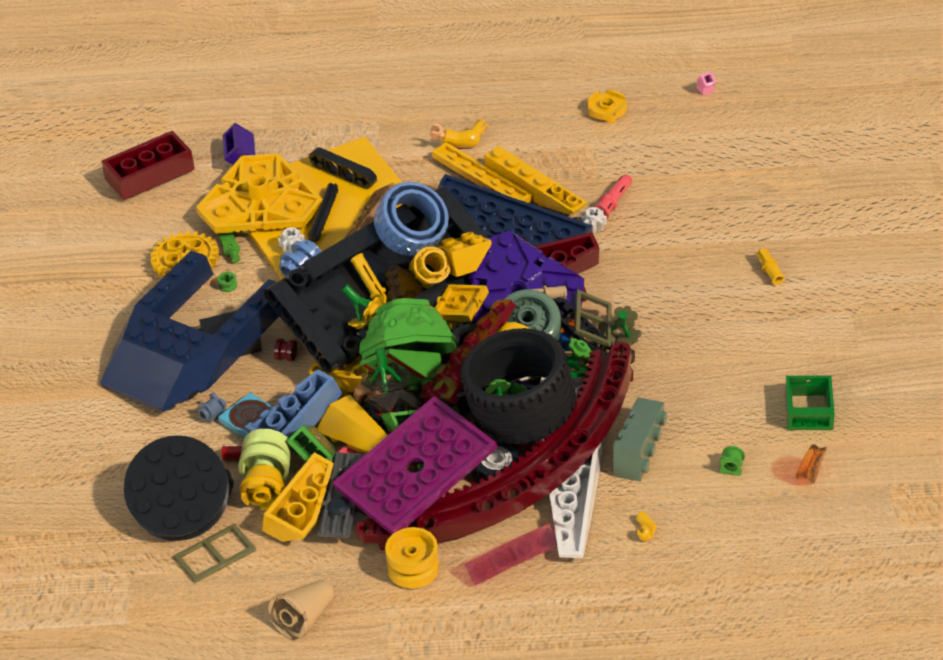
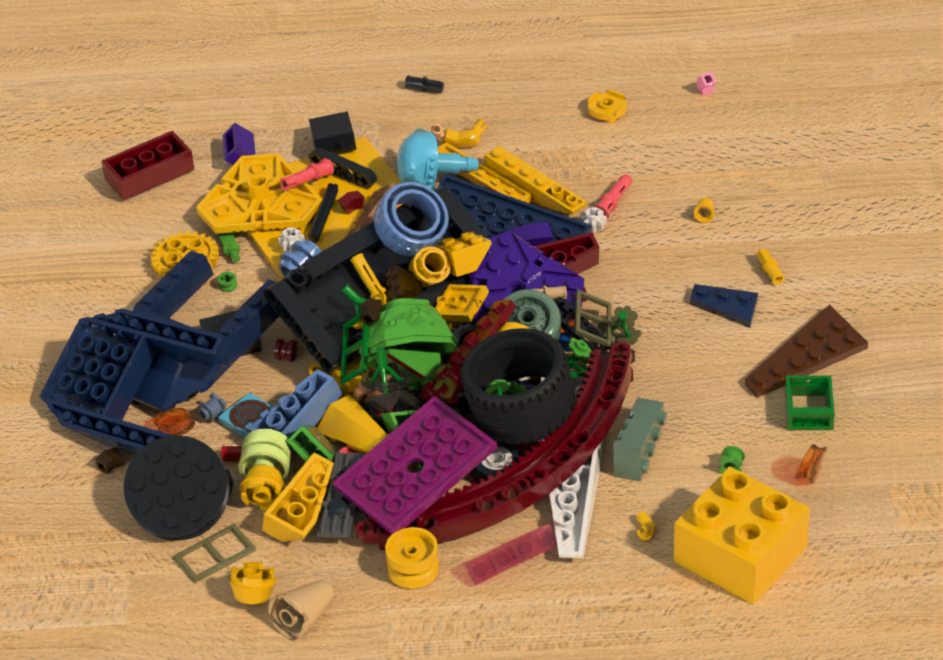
none -> dark blue wedge [39,309,236,455]
none -> dark brown piece [95,447,123,474]
none -> clear orange piece [153,408,195,436]
none -> yellow cone [228,562,277,604]
none -> coral pin [280,158,334,191]
none -> black brick [309,111,357,154]
none -> dark red piece [338,191,365,214]
none -> green window [340,313,369,385]
none -> dark brown piece [359,298,383,327]
none -> medium azure piece [397,129,479,190]
none -> black axle [405,75,444,93]
none -> dark purple slope [506,222,554,246]
none -> yellow brick [674,466,810,605]
none -> dark blue wing [690,284,758,328]
none -> yellow piece [694,198,715,223]
none -> reddish brown wing [745,304,868,398]

